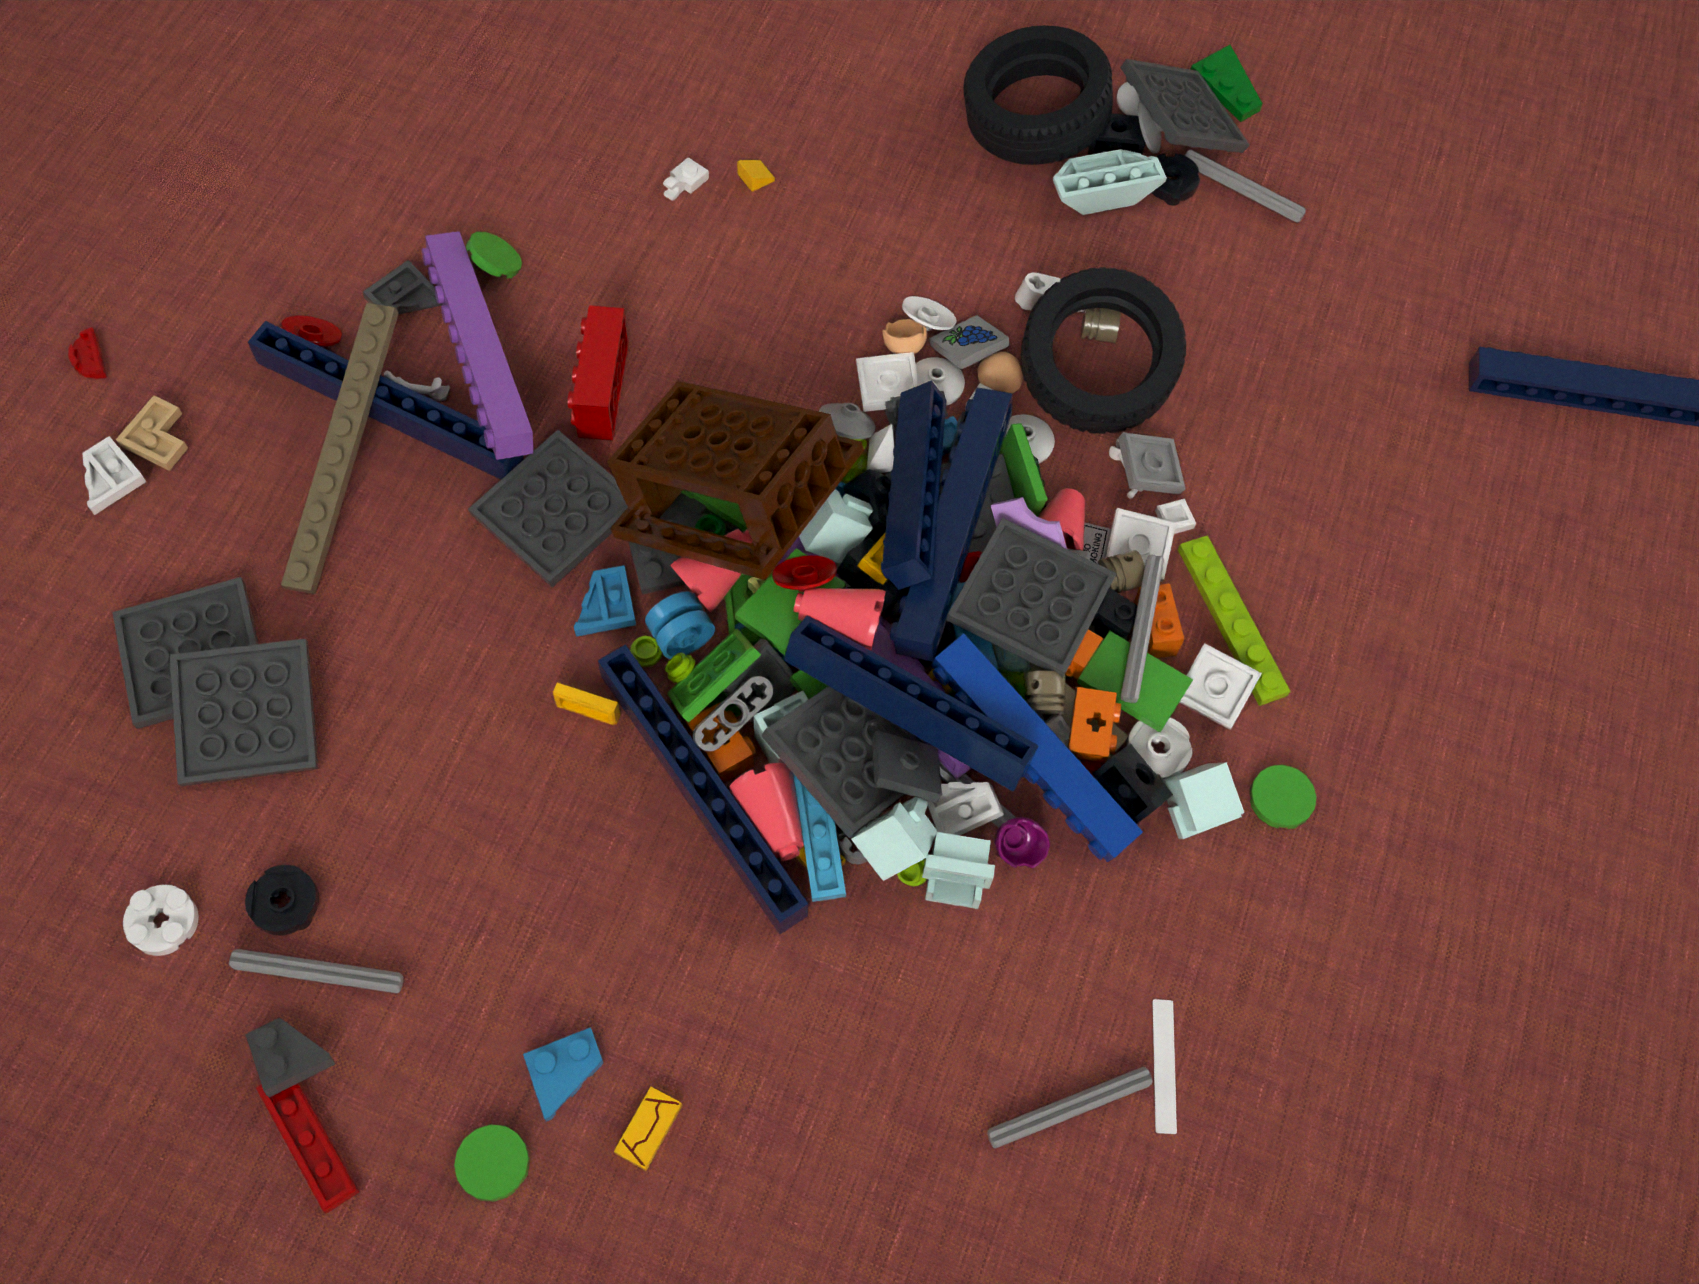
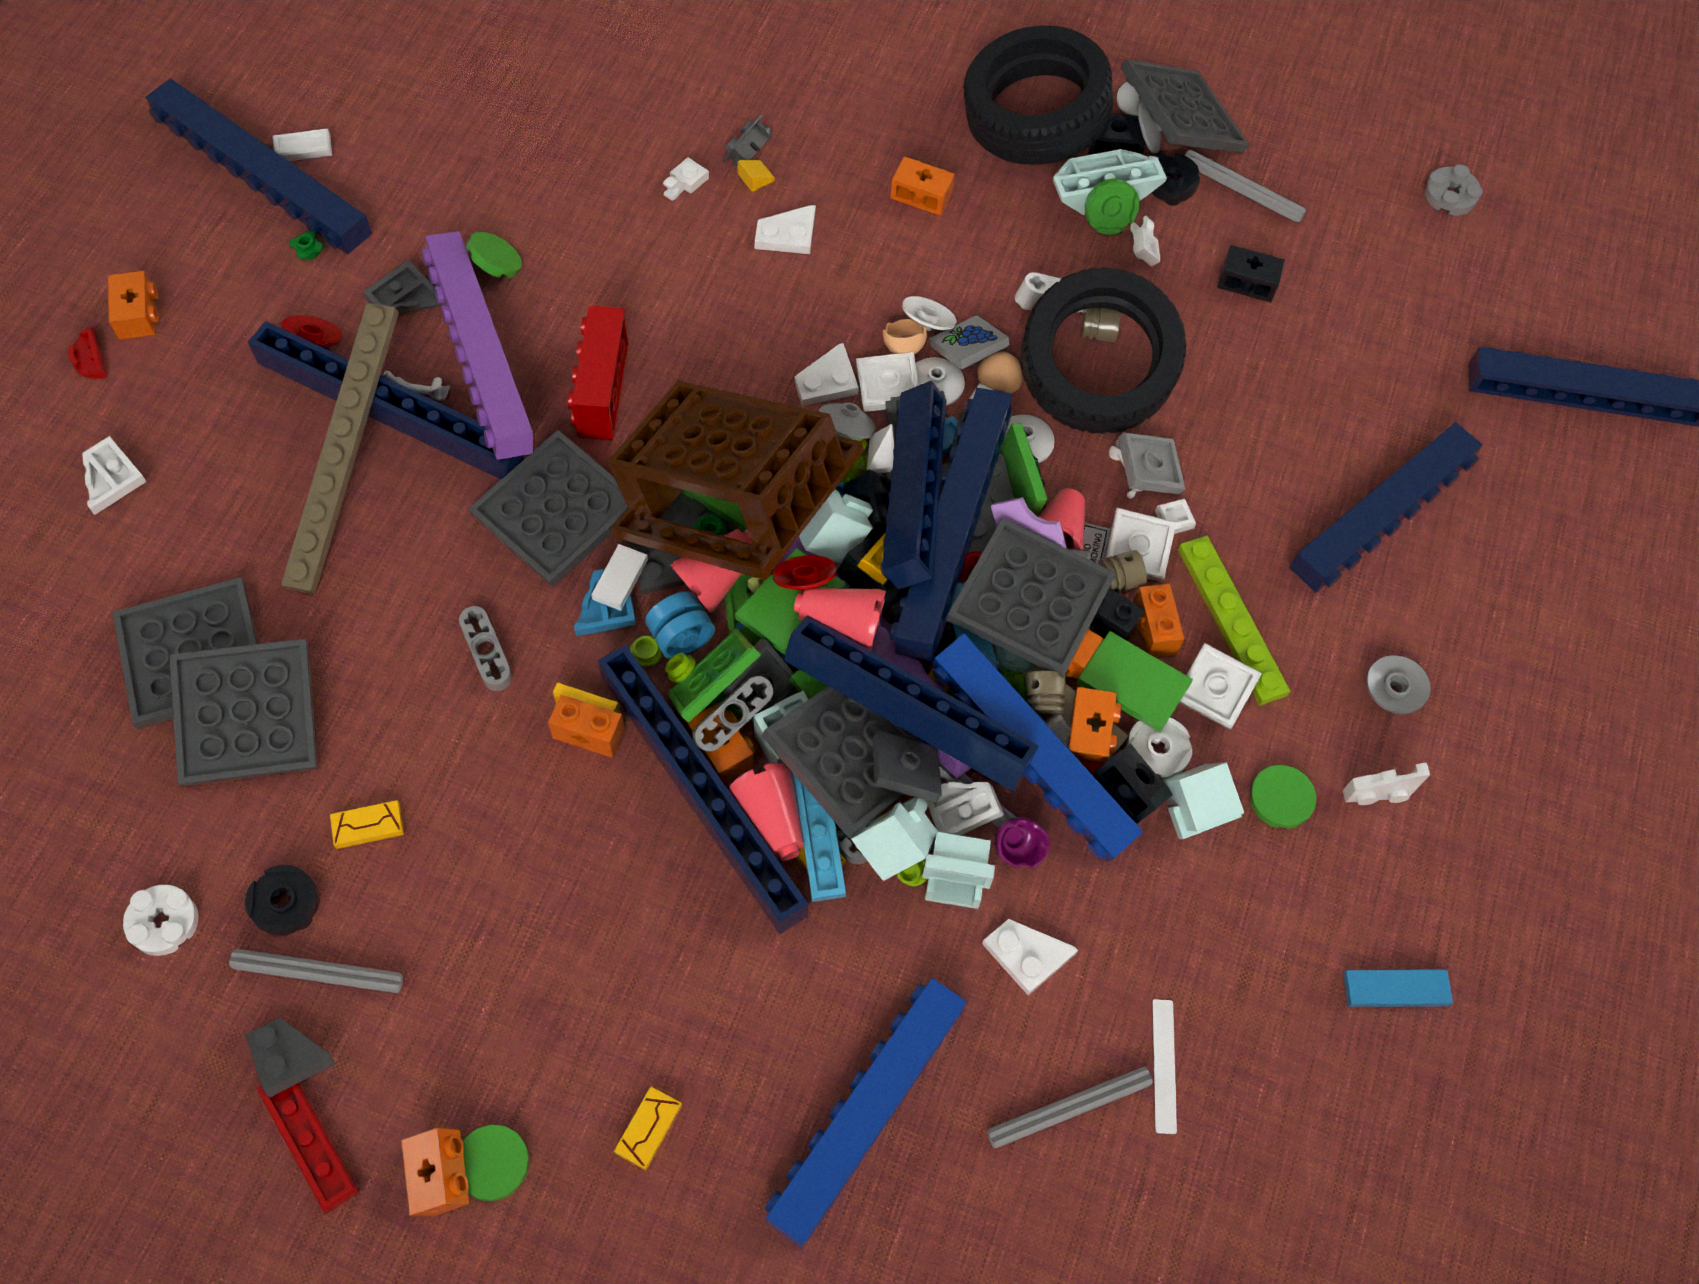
tan plate [116,395,188,471] -> none
dark azure wing [523,1027,604,1122] -> none
light grey axle [1120,555,1164,703] -> none
green wing [1190,44,1263,122] -> none
none -> orange brick [108,271,159,340]
none -> dark blue brick [146,78,372,254]
none -> white tile [273,129,332,161]
none -> green plate [289,231,323,260]
none -> yellow tile [330,800,404,849]
none -> orange brick [401,1128,469,1216]
none -> light grey beam [459,606,512,691]
none -> orange brick [548,694,625,758]
none -> white tile [591,544,648,611]
none -> dark grey hinge [722,114,772,167]
none -> white wing [755,205,816,254]
none -> blue brick [764,978,967,1249]
none -> white wing [795,343,859,407]
none -> orange brick [890,156,955,216]
none -> white wing [982,919,1078,995]
none -> bright green tile [1084,178,1139,235]
none -> white plate [1130,216,1161,267]
none -> black brick [1217,245,1285,303]
none -> dark blue brick [1289,422,1483,592]
none -> white wing [1343,763,1430,805]
none -> dark azure tile [1343,970,1453,1007]
none -> light grey dish [1366,655,1431,714]
none -> light grey plate [1424,164,1483,216]

